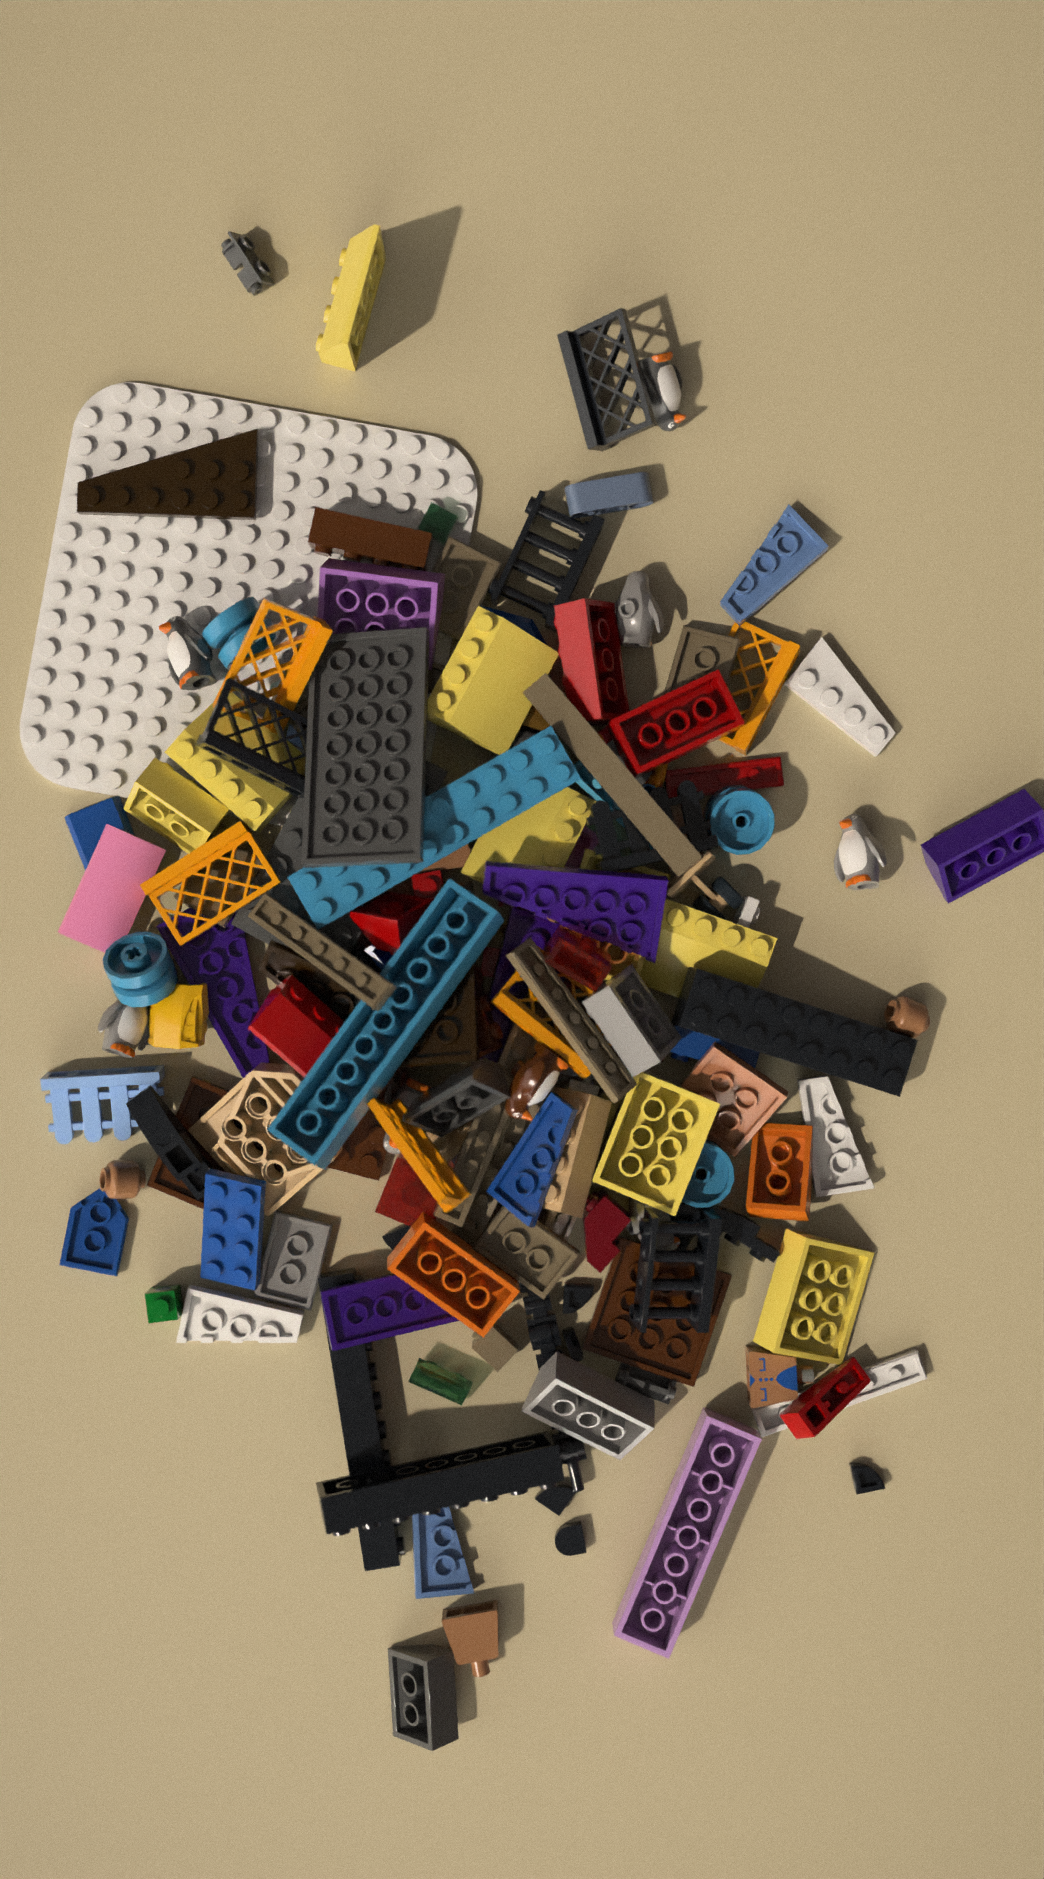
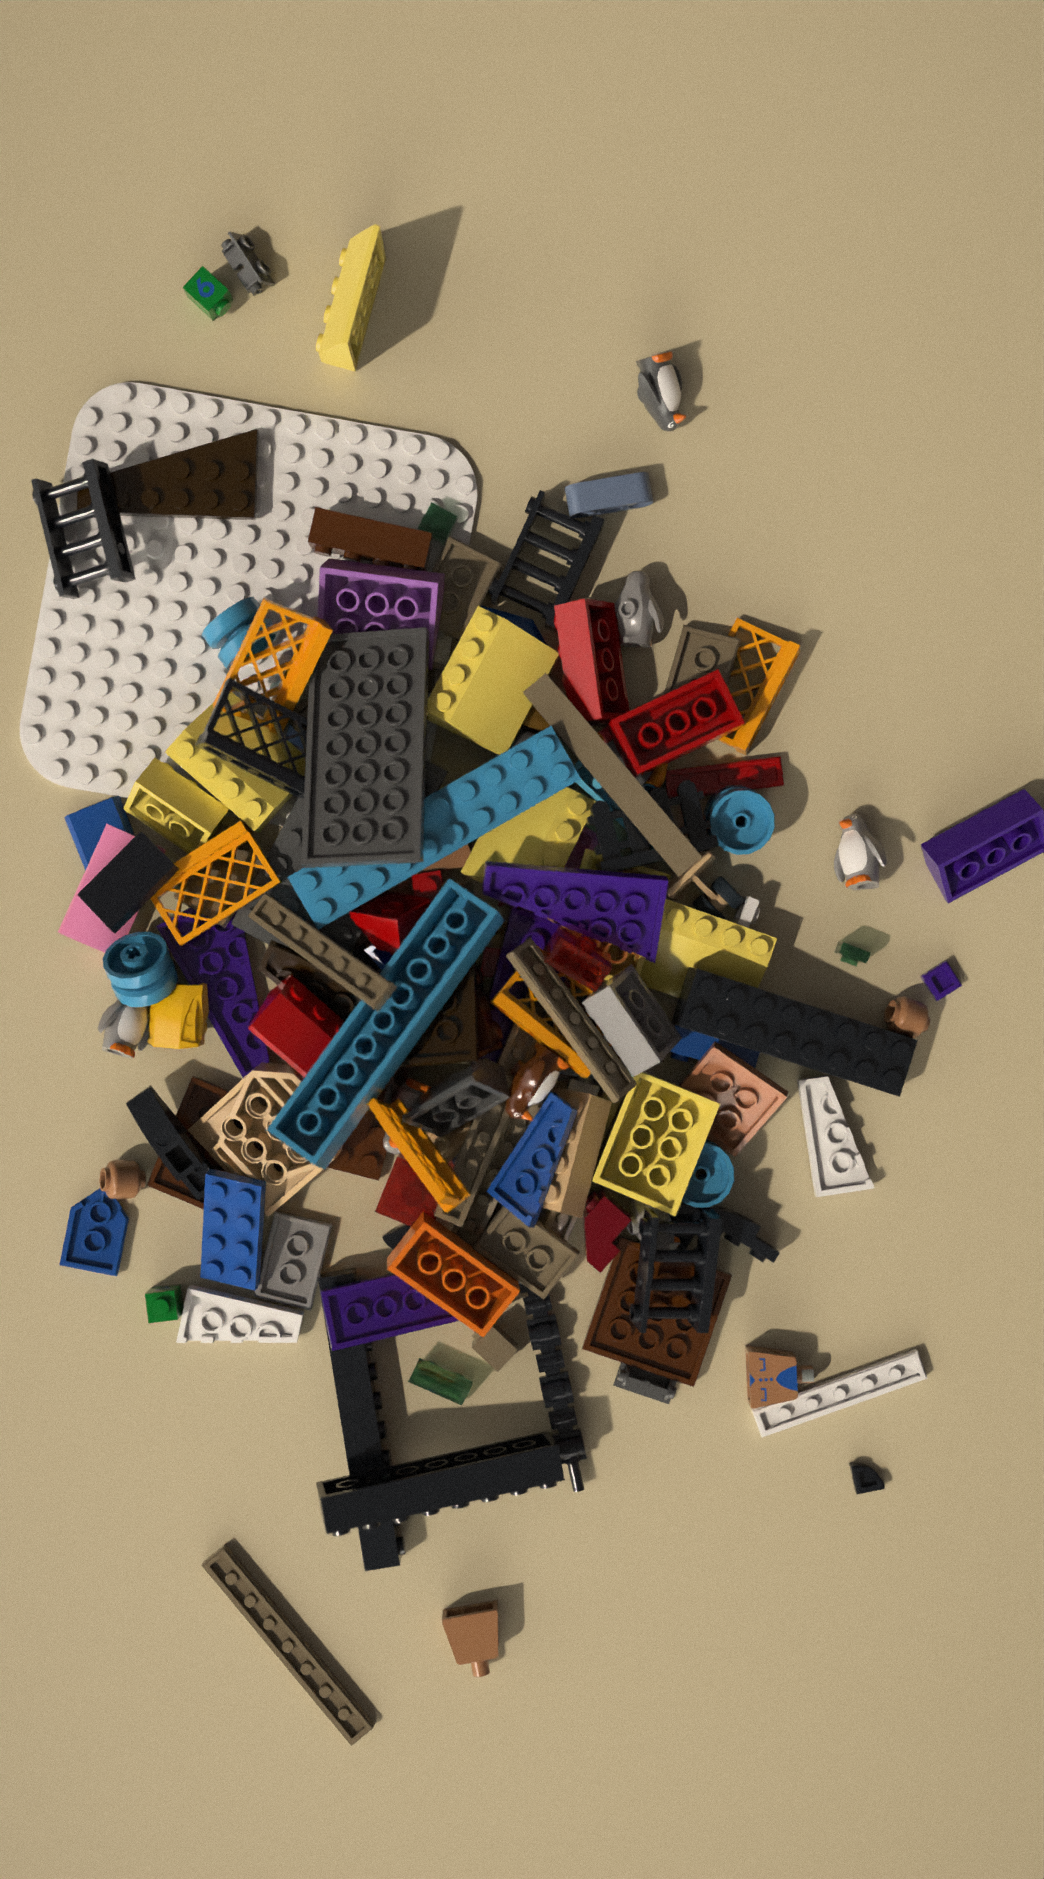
light blue fence [40,1065,165,1144] -> none
dark grey animal [159,616,217,690] -> none
dark grey slope [388,1644,459,1751] -> none
medium blue wing [412,1507,474,1599] -> none
light grey slope [522,1352,655,1460] -> none
black tile [535,1484,576,1516] -> none
black tile [555,1521,587,1556] -> none
black fence [557,308,657,451] -> none
black tile [562,1283,594,1314] -> none
black tile [562,1326,584,1362] -> none
lavender brick [612,1407,762,1659] -> none
medium blue wing [720,505,828,626] -> none
orange slope [746,1123,813,1221] -> none
light yellow slope [753,1228,874,1365] -> none
red slope [779,1357,871,1439] -> none
white wing [784,637,895,757] -> none
none -> black fence [31,459,136,599]
none -> black tile [77,831,179,933]
none -> green brick [182,266,233,321]
none -> dark tan tile [201,1543,375,1746]
none -> clear green plate [834,942,871,967]
none -> dark purple tile [920,961,962,1001]

